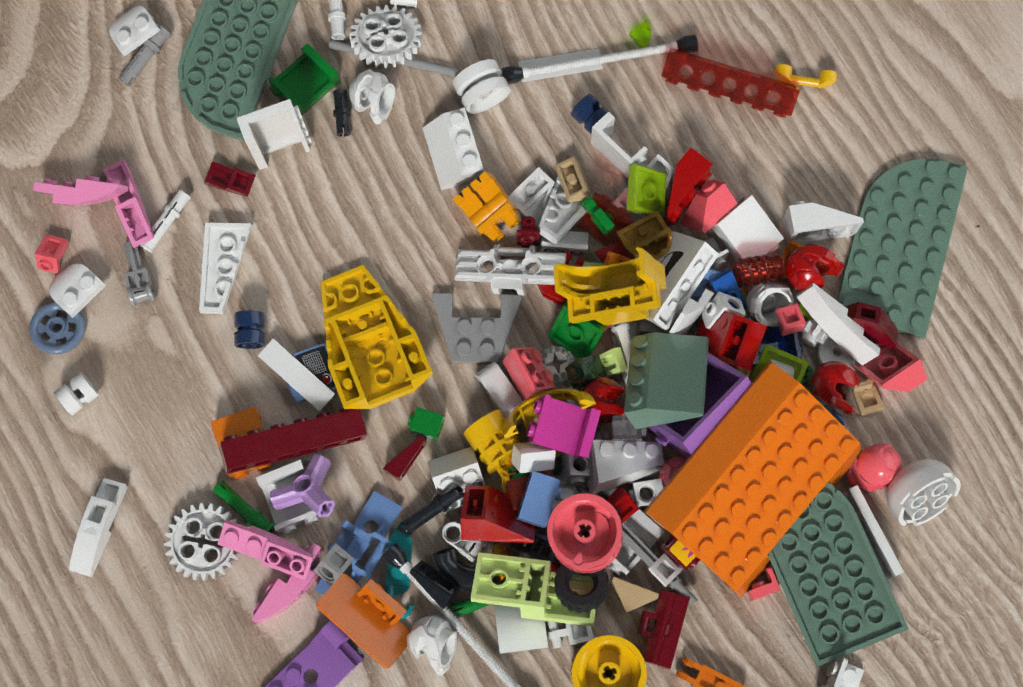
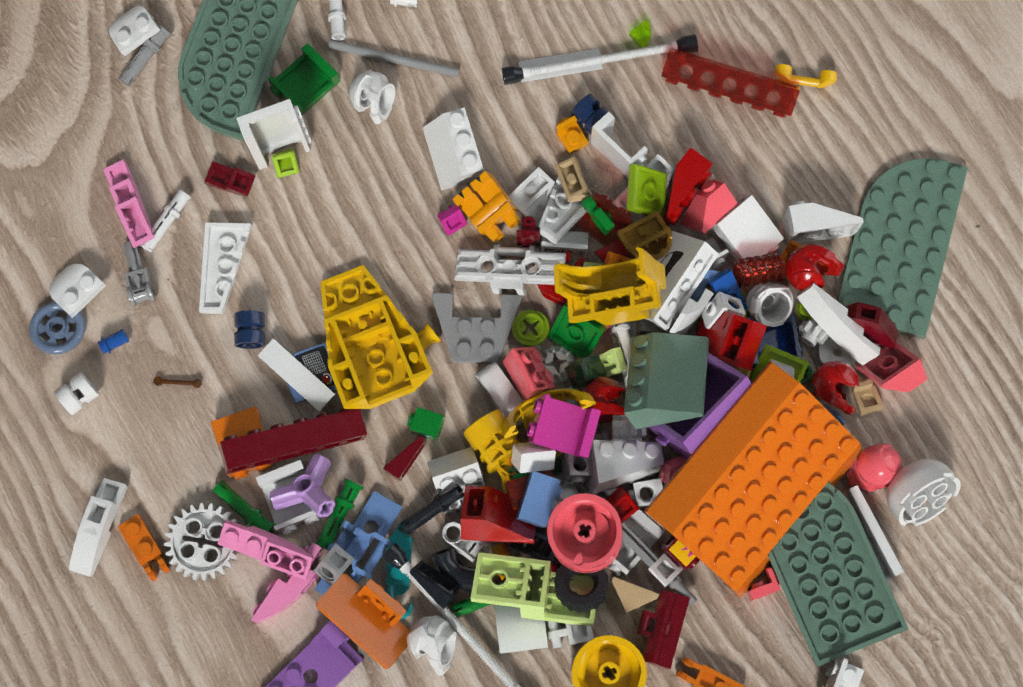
bright pink slope [33,175,129,206] -> none
coral bracket [34,234,69,274] -> none
black pin [333,89,351,137] -> none
white gear [349,5,422,68] -> none
white wheel [452,59,511,114] -> none
coral slope [775,303,806,336] -> none
none -> blue pin [97,329,130,354]
none -> orange hinge [117,514,171,582]
none -> reddish brown hinge [153,376,202,388]
none -> lime slope [271,148,300,178]
none -> green pin [315,478,364,550]
none -> yellow bush [417,323,441,351]
none -> dark pink tile [437,205,467,236]
none -> lime gear [512,310,549,347]
none -> light orange bracket [555,116,589,156]

